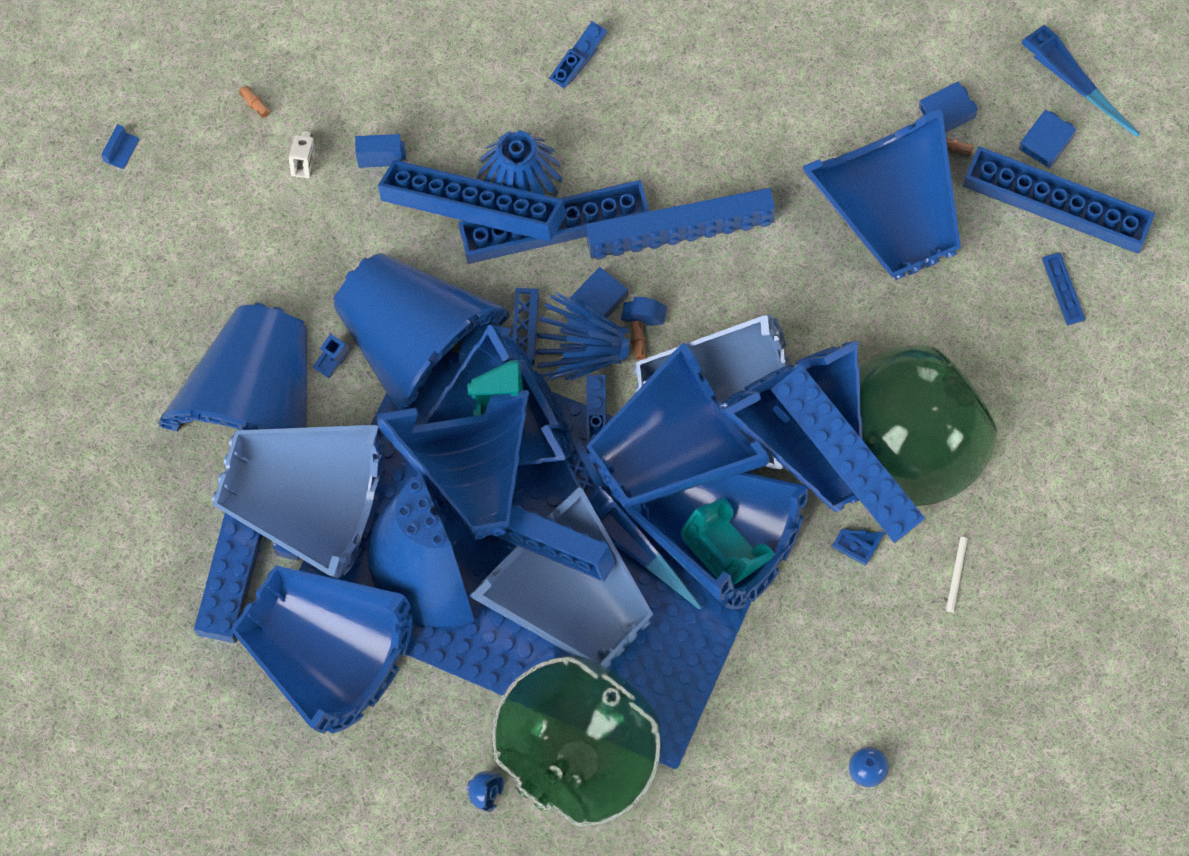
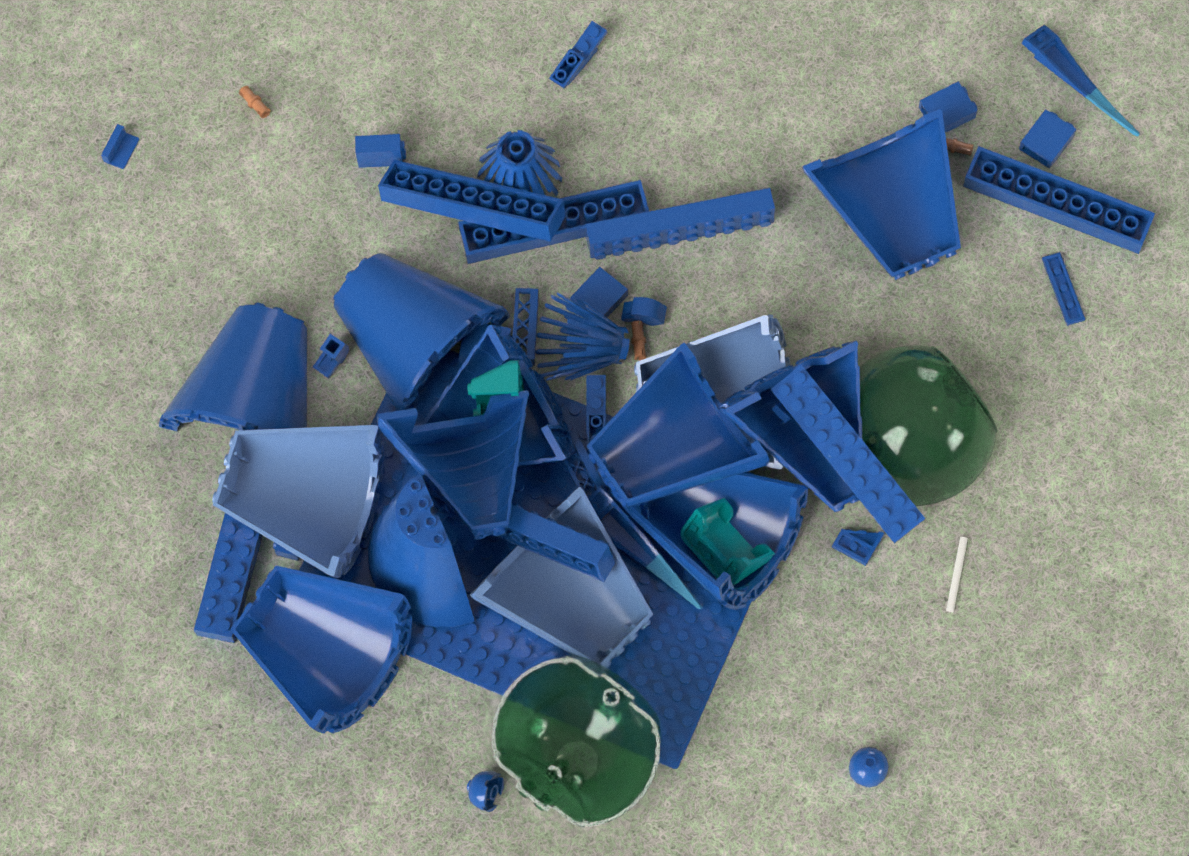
white torso [289,131,315,178] -> none

